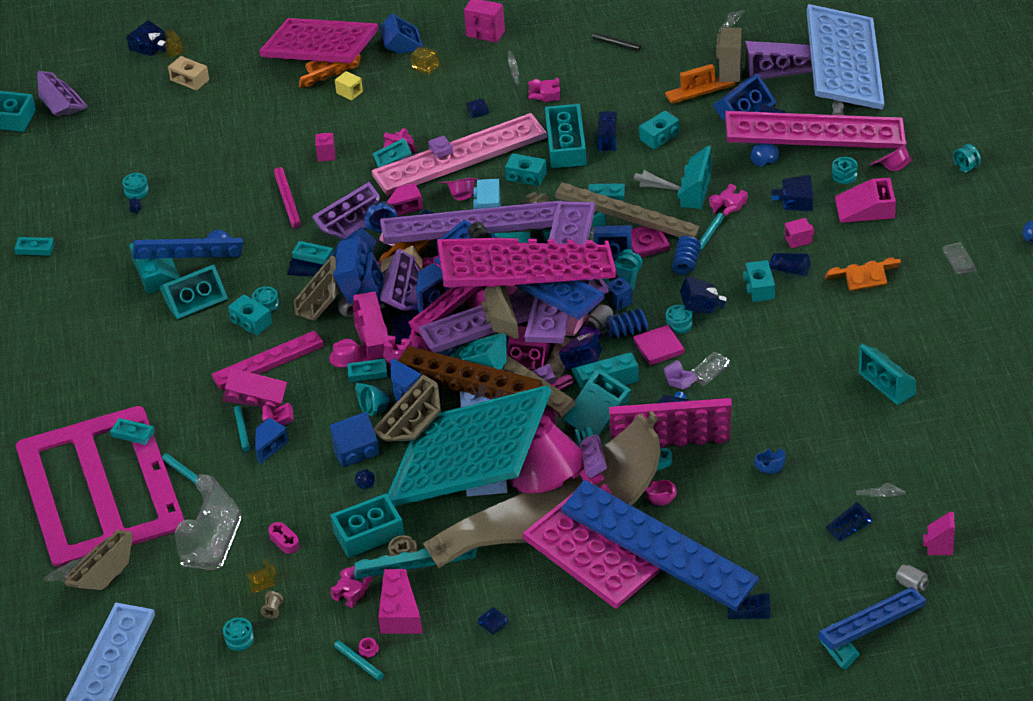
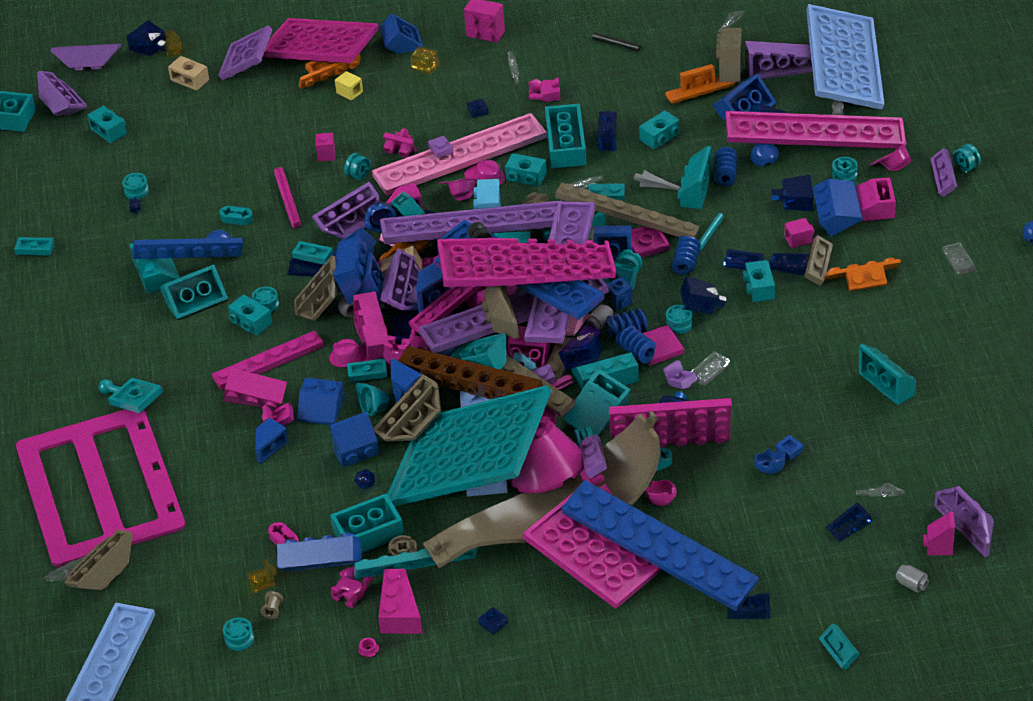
teal plate [110,418,155,445] -> none
teal bar [162,453,207,489] -> none
clear windscreen [174,474,242,570] -> none
teal bar [234,406,250,452] -> none
teal bar [334,640,384,681] -> none
teal plate [373,138,412,168] -> none
dark pink animal [709,184,748,216] -> none
blue plate [818,587,926,651] -> none
none -> medium lavender wedge [51,43,121,70]
none -> teal brick [87,105,127,143]
none -> teal plate [98,378,163,413]
none -> medium lavender plate [218,25,272,80]
none -> teal beam [219,206,253,225]
none -> brick [277,533,362,572]
none -> blue slope [297,378,345,425]
none -> teal wheel [344,152,371,181]
none -> teal brick [390,191,425,217]
none -> dark pink piece [464,160,505,185]
none -> medium azure piece [513,352,538,371]
none -> clear hand [571,175,603,189]
none -> blue piece [616,326,657,364]
none -> blue piece [713,147,737,187]
none -> clear blue plate [723,249,764,270]
none -> blue plate [775,435,804,461]
none -> dark tan plate [804,235,833,285]
none -> blue slope [813,179,863,236]
none -> medium lavender plate [931,148,957,197]
none -> medium lavender wedge [934,486,994,558]

